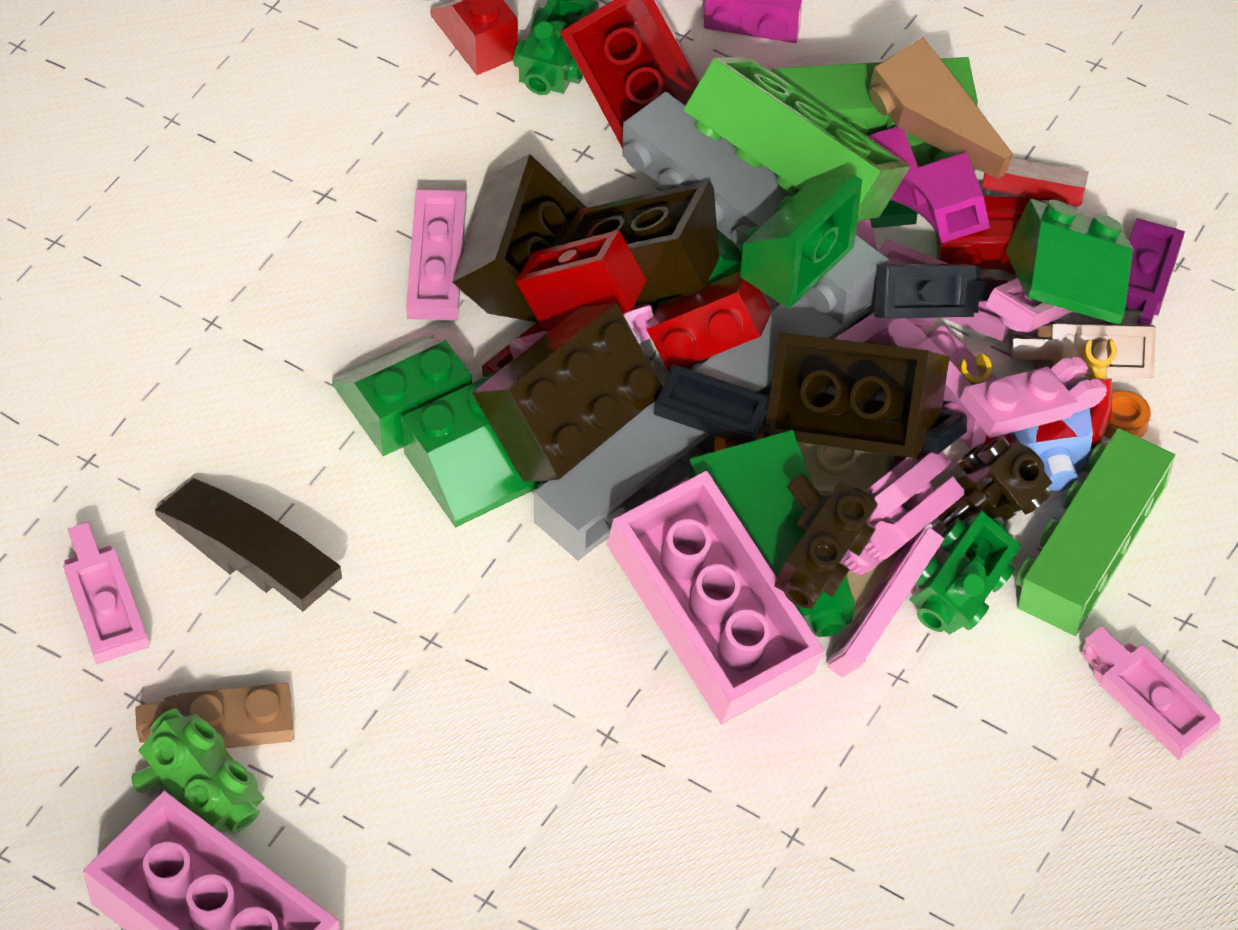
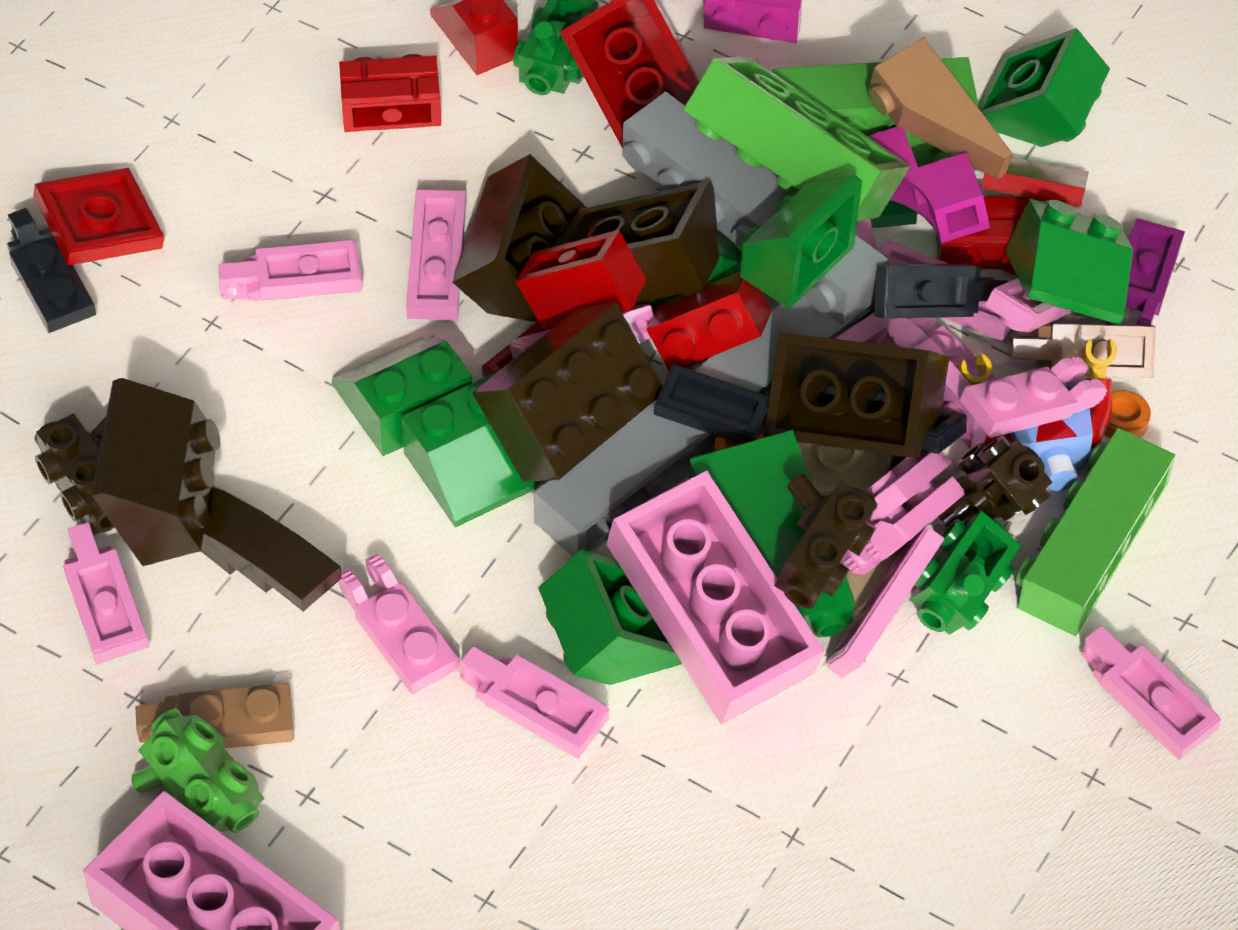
none -> black hinge [7,208,96,333]
none -> red tile [33,168,164,266]
none -> dark brown brick [34,413,115,536]
none -> dark brown slope [92,378,220,566]
none -> bright pink hinge [218,240,362,301]
none -> bright pink hinge [337,554,459,694]
none -> red brick [339,54,441,132]
none -> bright pink hinge [460,646,609,759]
none -> green slope [538,549,682,685]
none -> green slope [978,28,1110,147]

